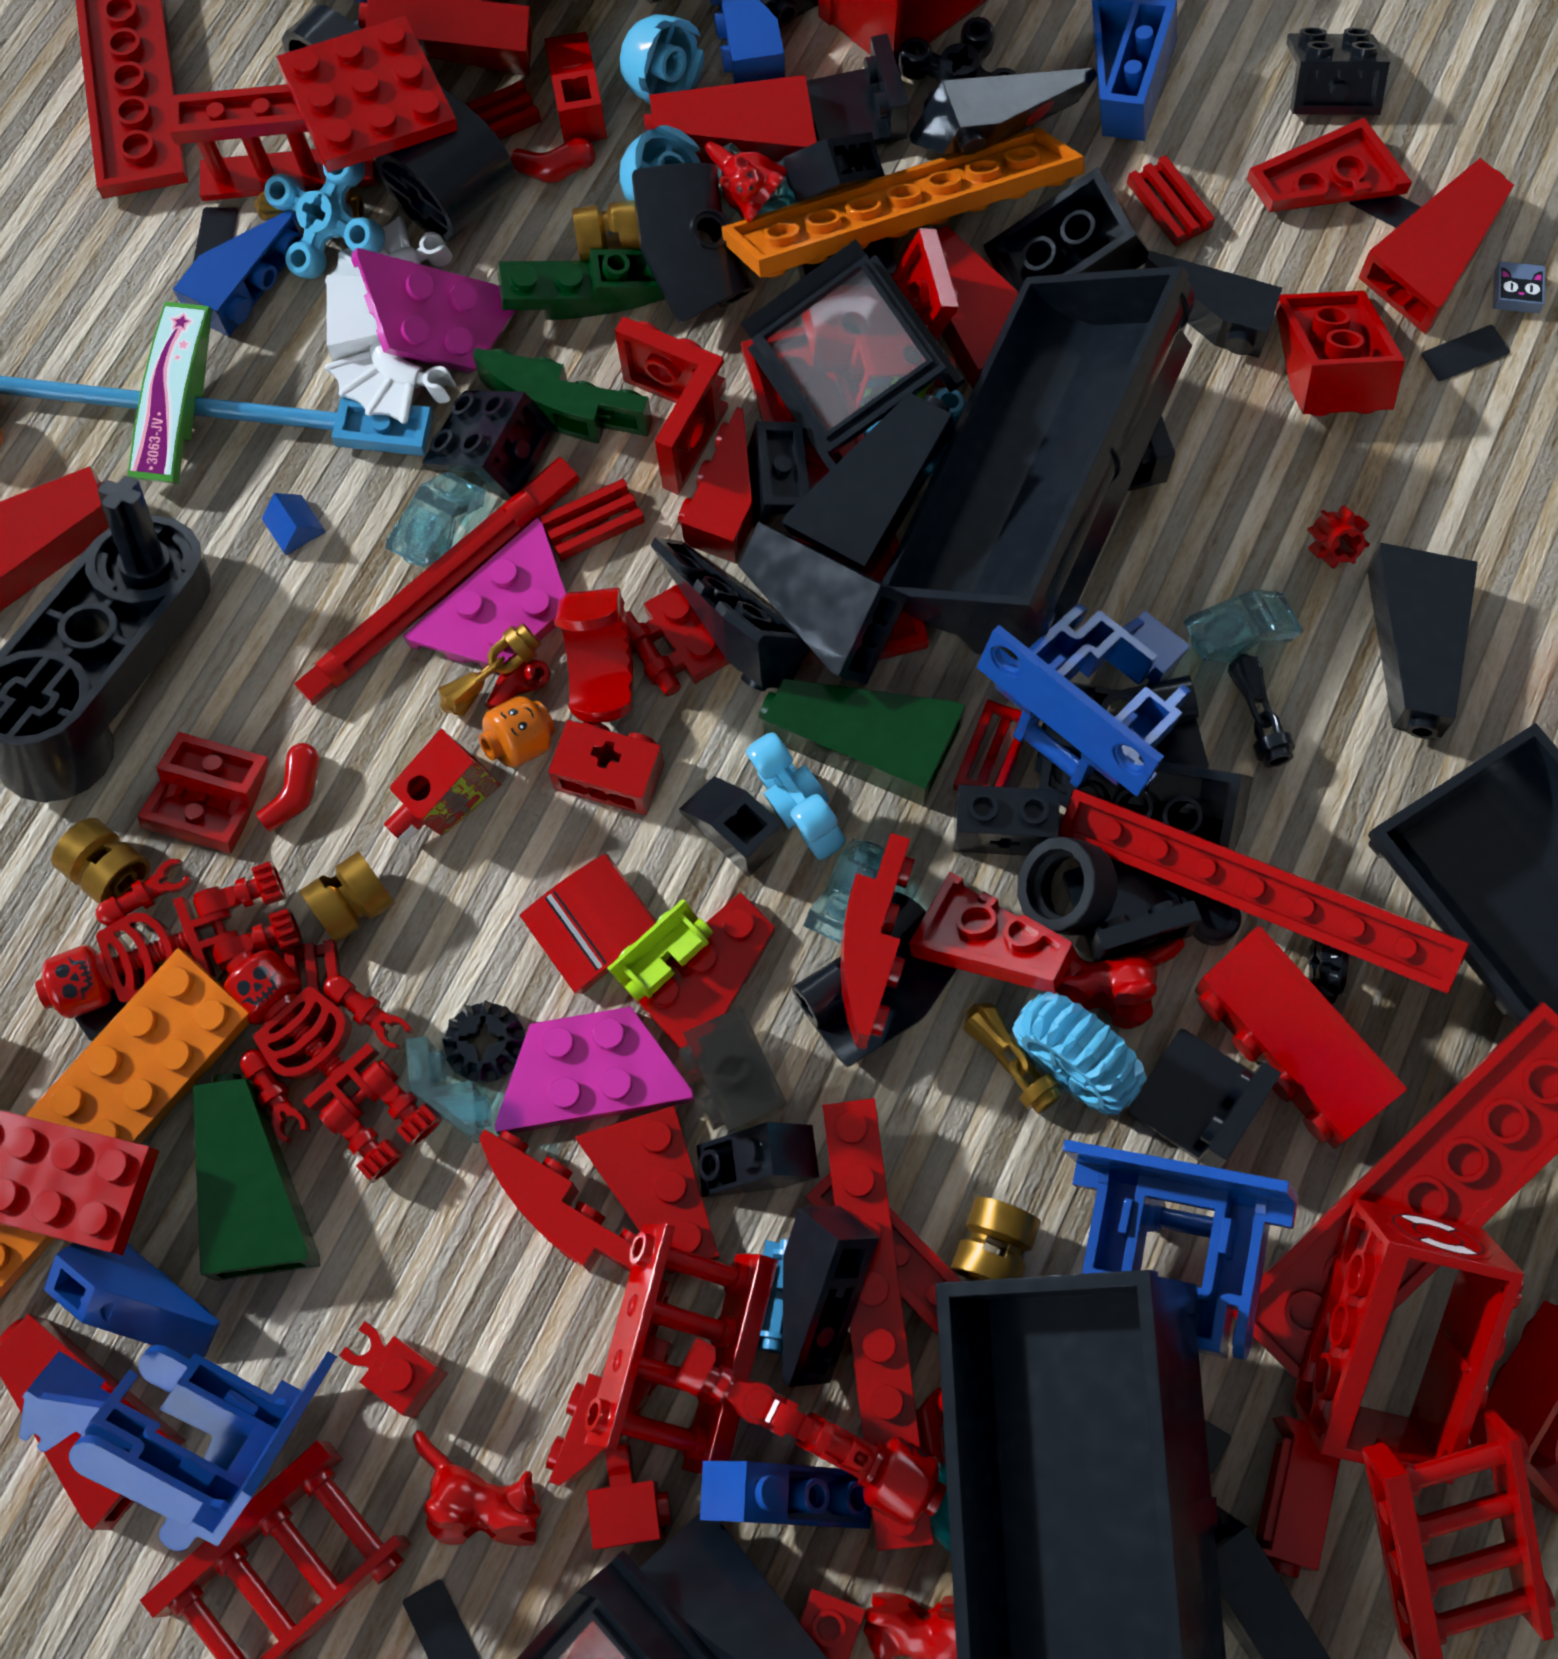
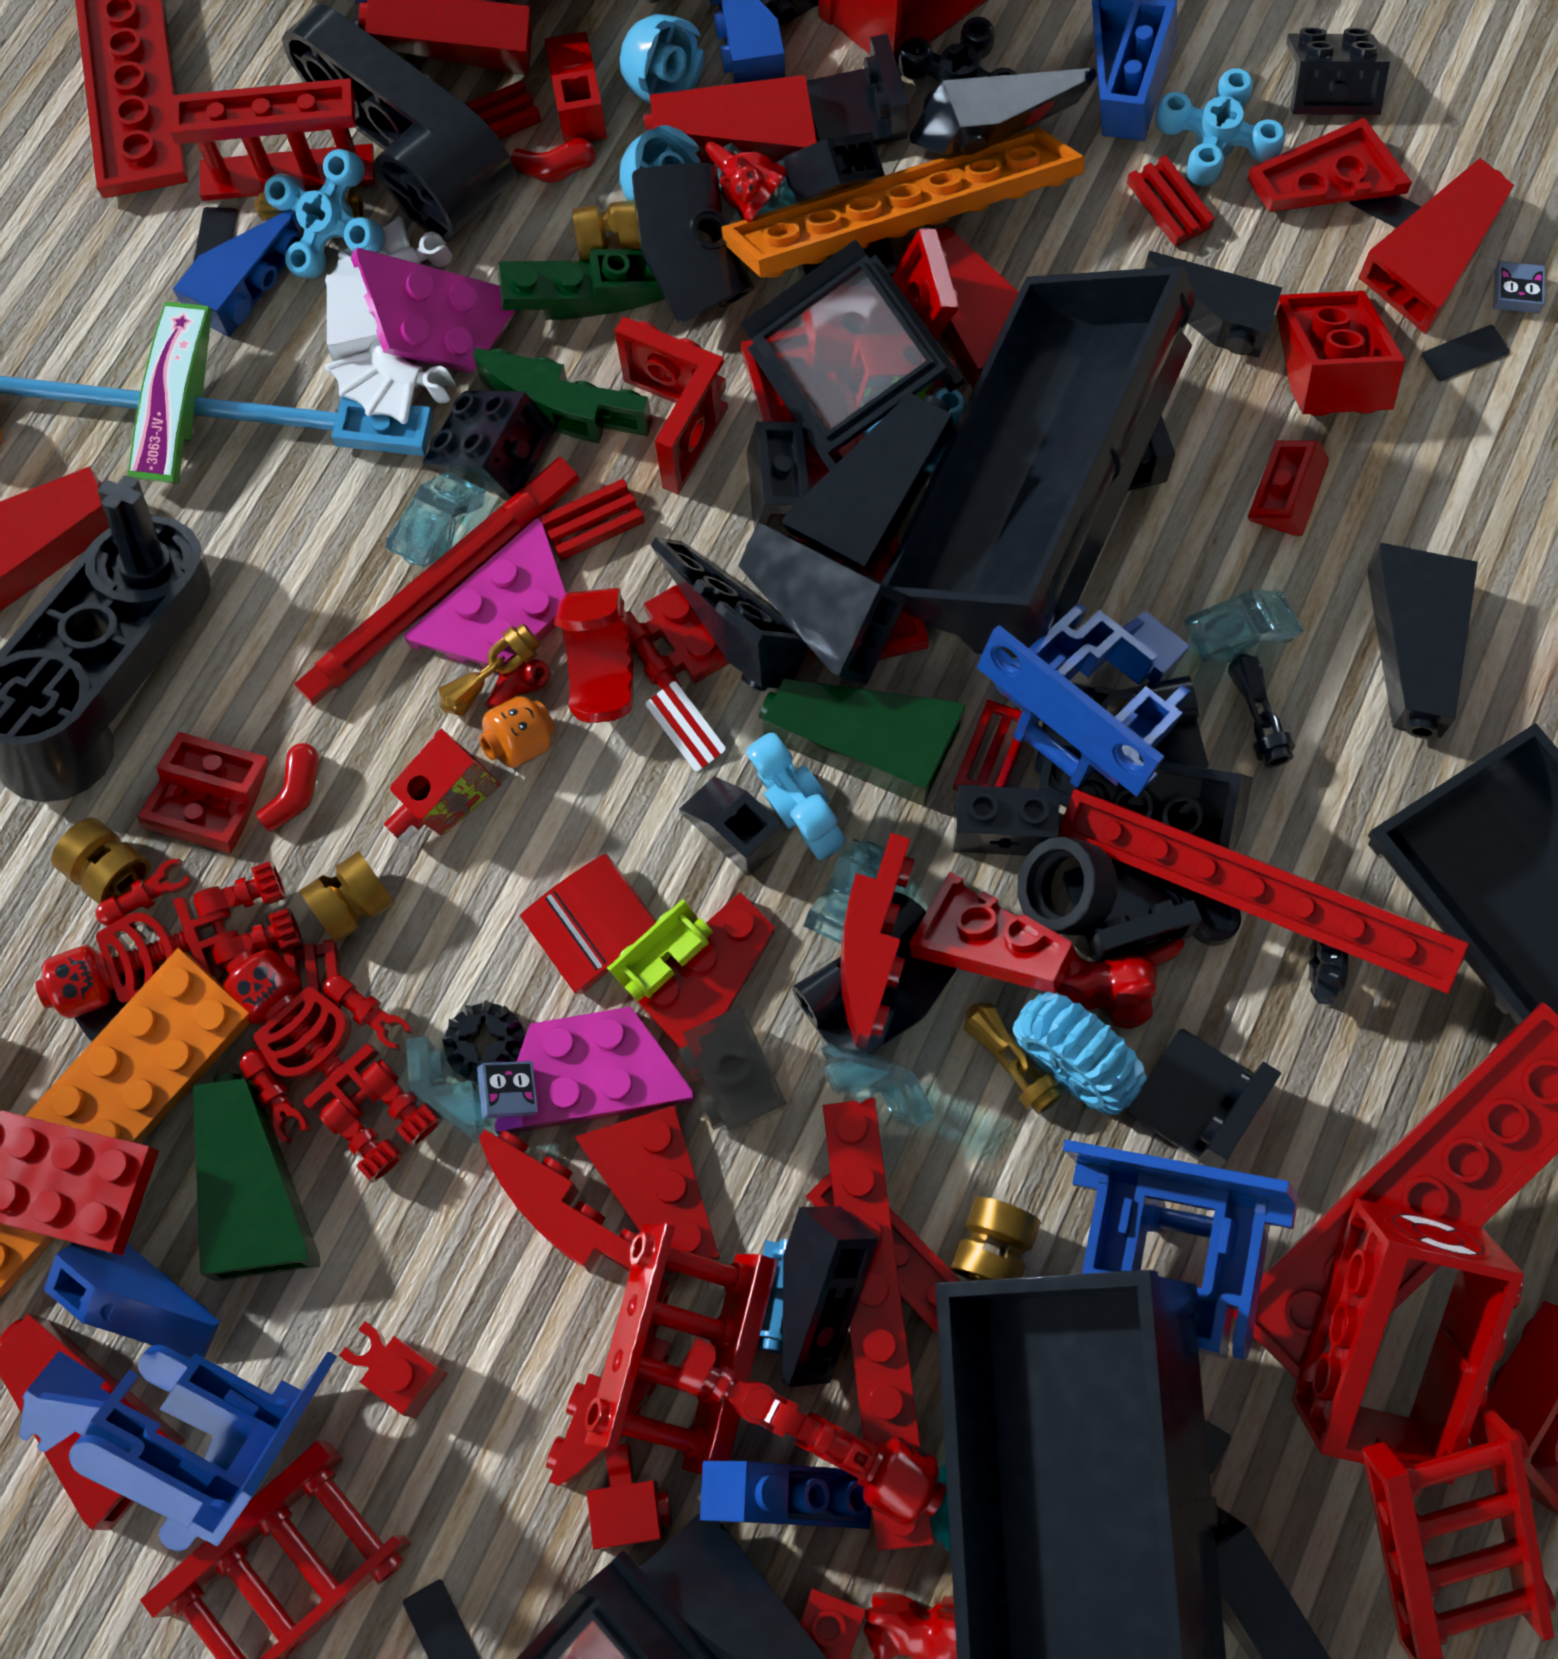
blue slope [262,493,325,556] -> none
red plate [276,16,458,173] -> none
red animal [412,1430,543,1546] -> none
red brick [548,719,665,816] -> none
red slope [678,407,754,563] -> none
black slope [696,1122,819,1197] -> none
red arm [916,1387,946,1464] -> none
black slope [983,167,1149,292] -> none
red slope [1194,925,1407,1149] -> none
red window [1256,1415,1341,1579] -> none
red gear [1307,505,1370,569] -> none
none -> tile [477,1061,538,1119]
none -> sticker [646,681,726,771]
none -> clear light blue slope [821,1043,936,1127]
none -> medium azure gear [1155,68,1286,187]
none -> red slope [1248,440,1329,536]

